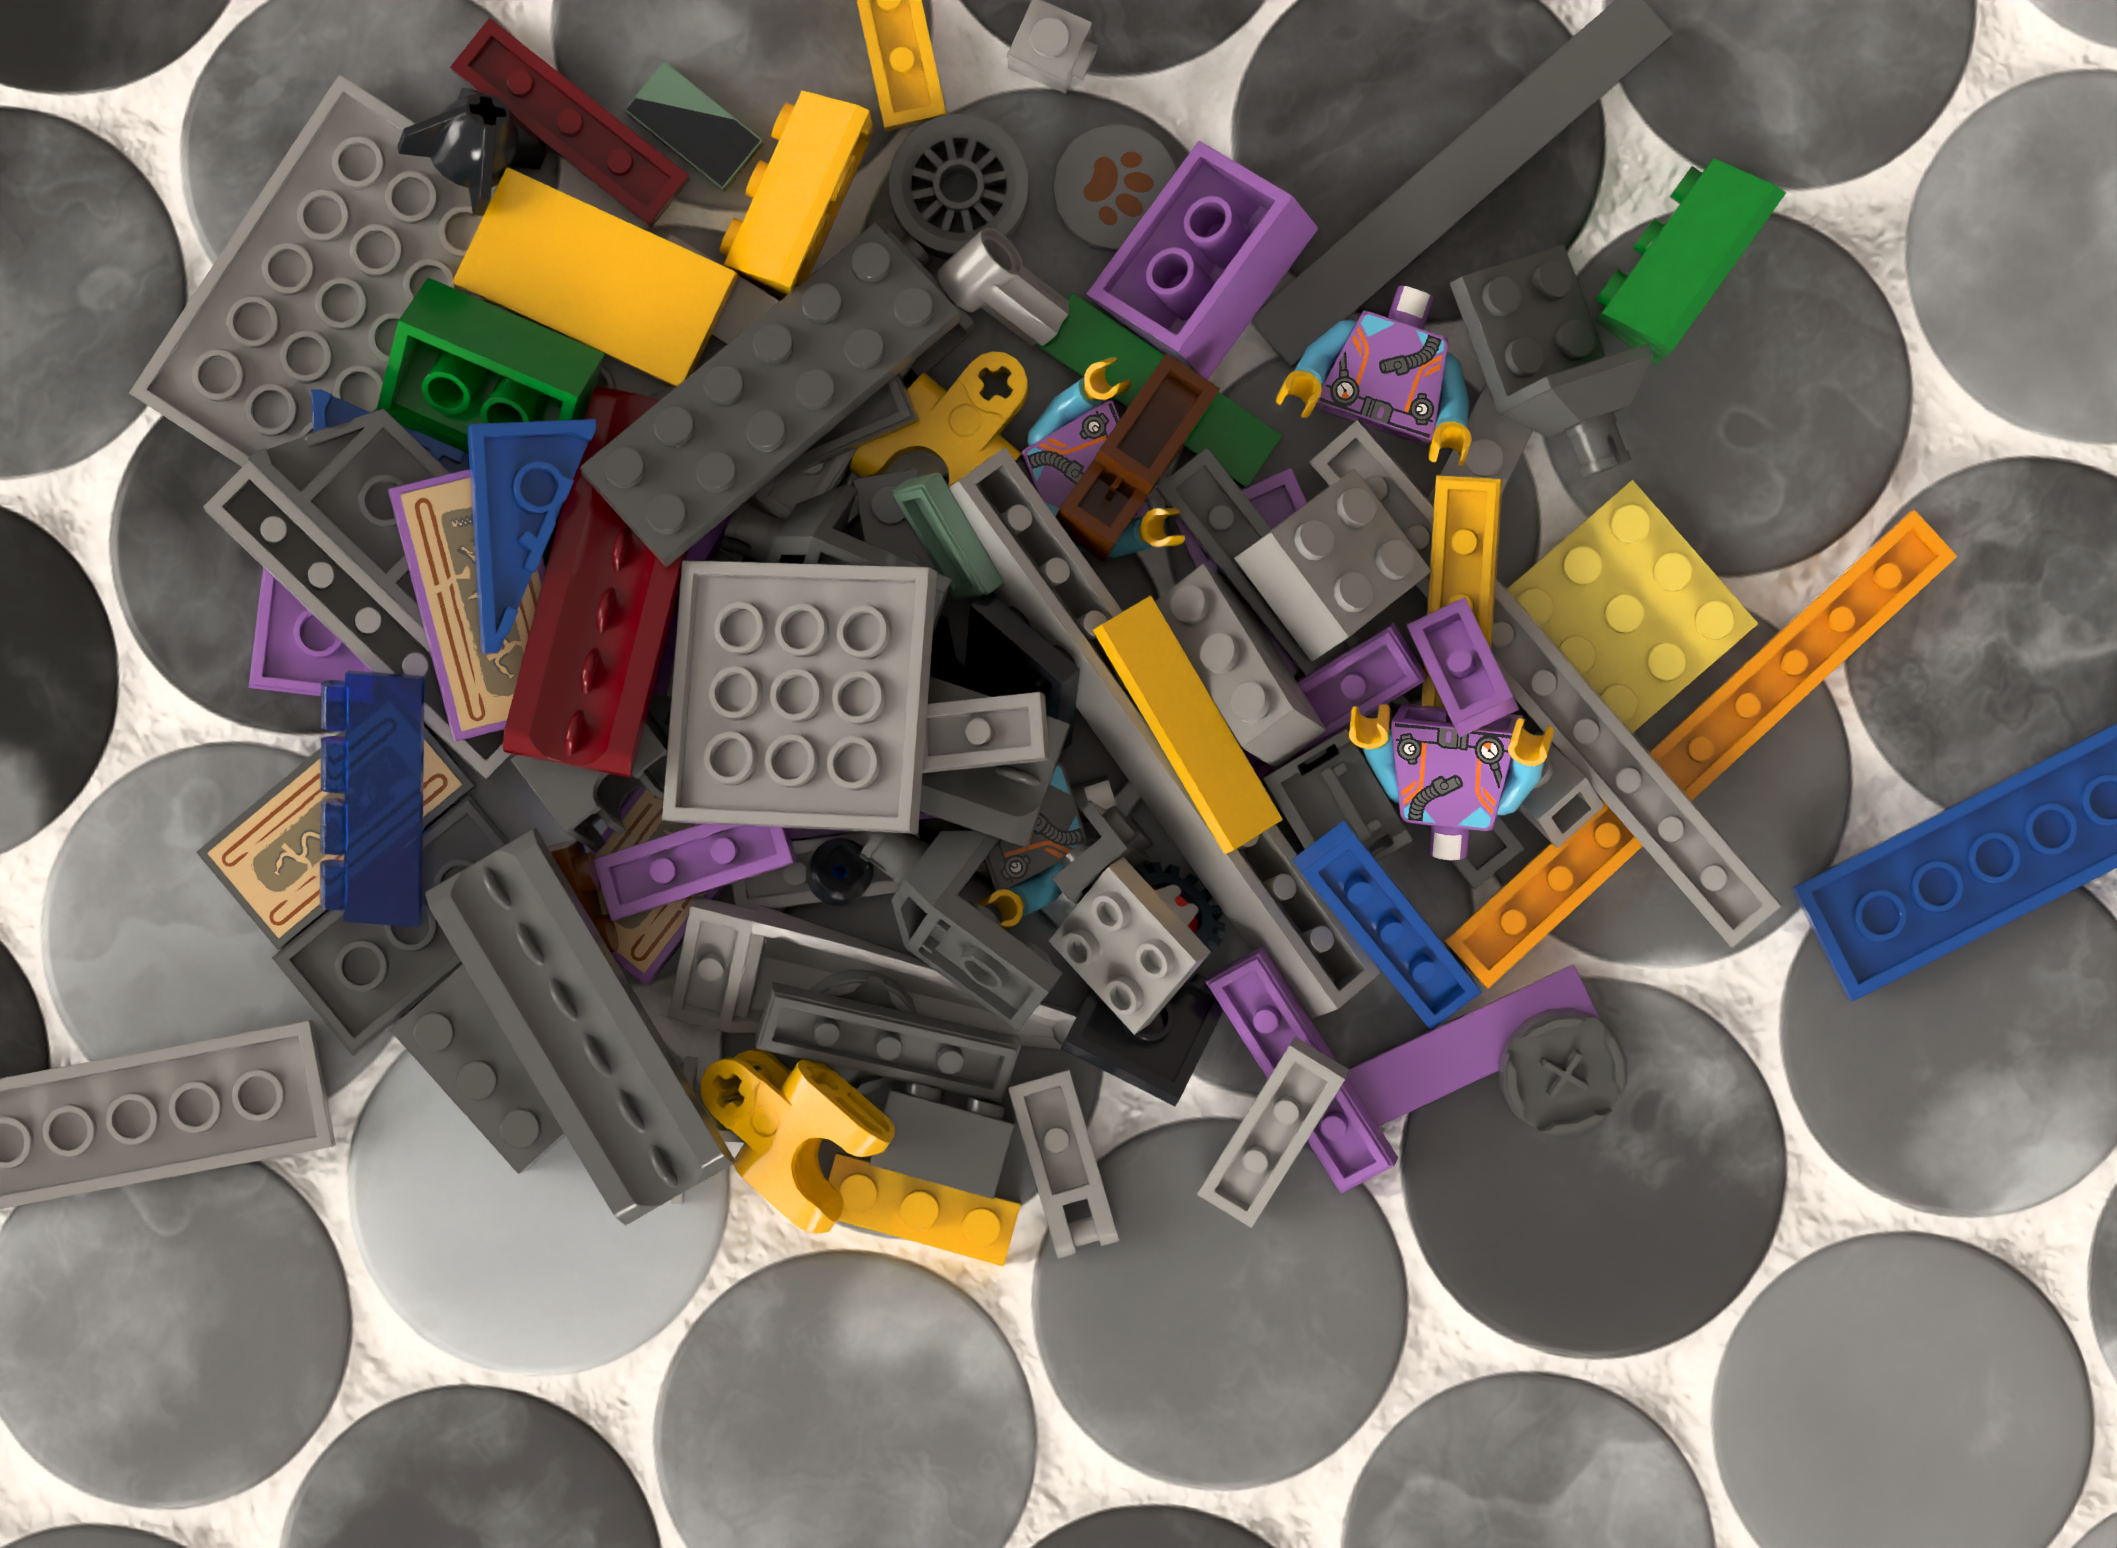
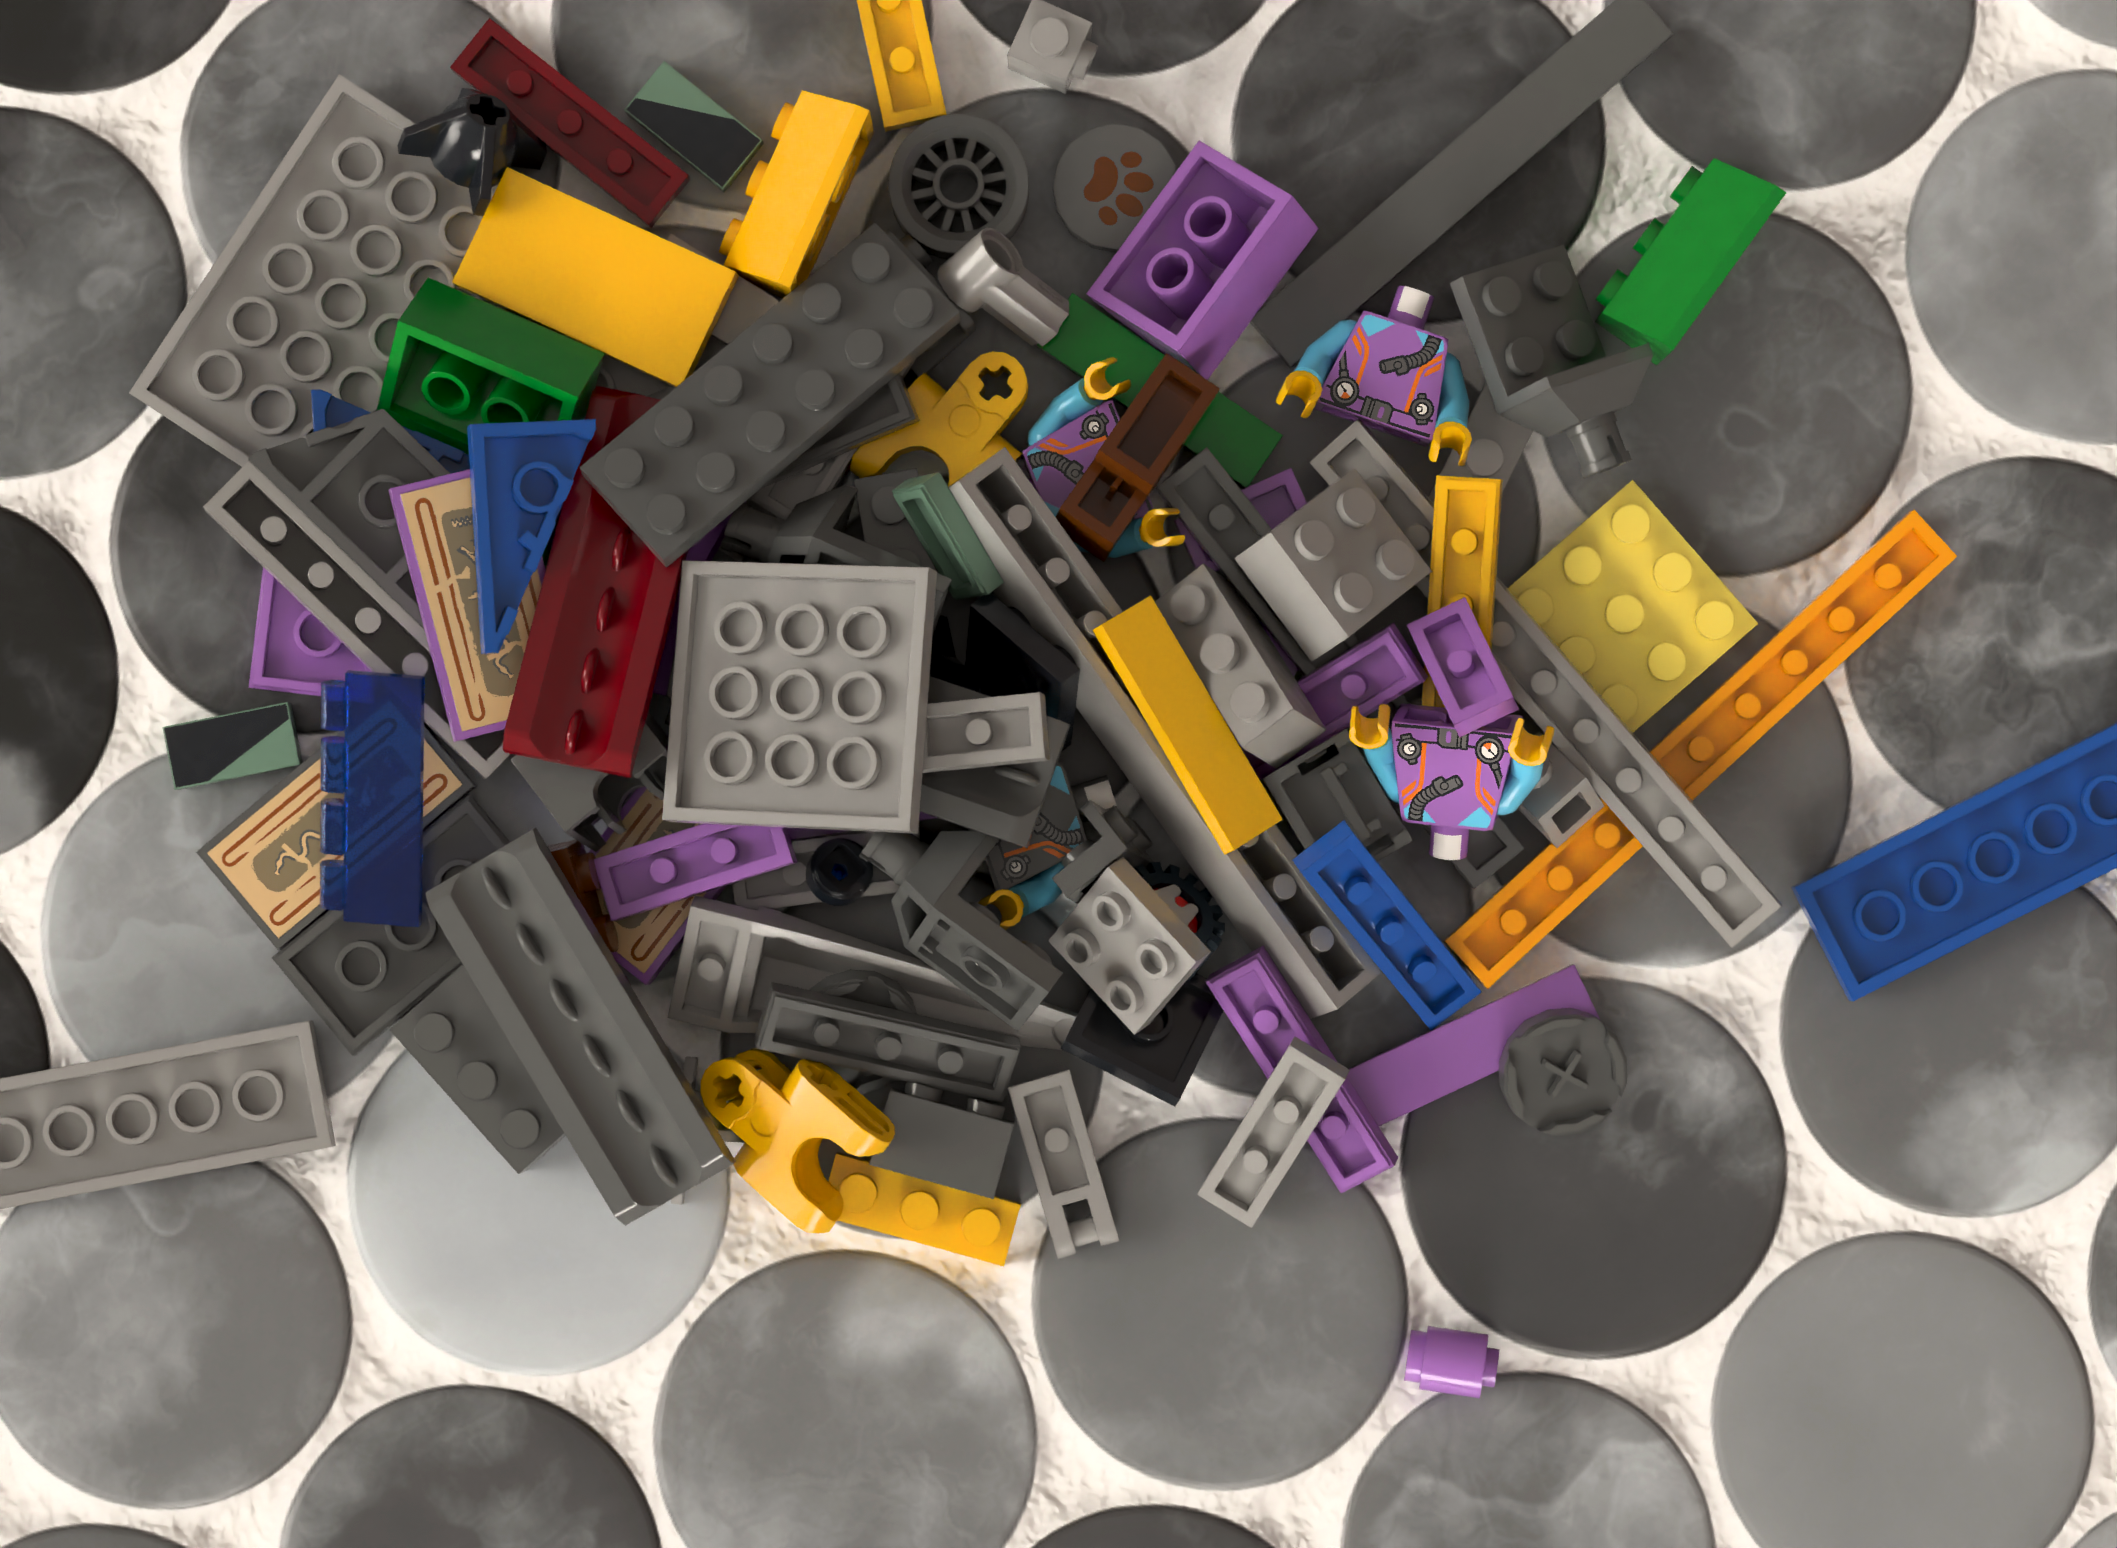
none -> black tile [162,702,303,790]
none -> medium lavender brick [1404,1326,1499,1398]

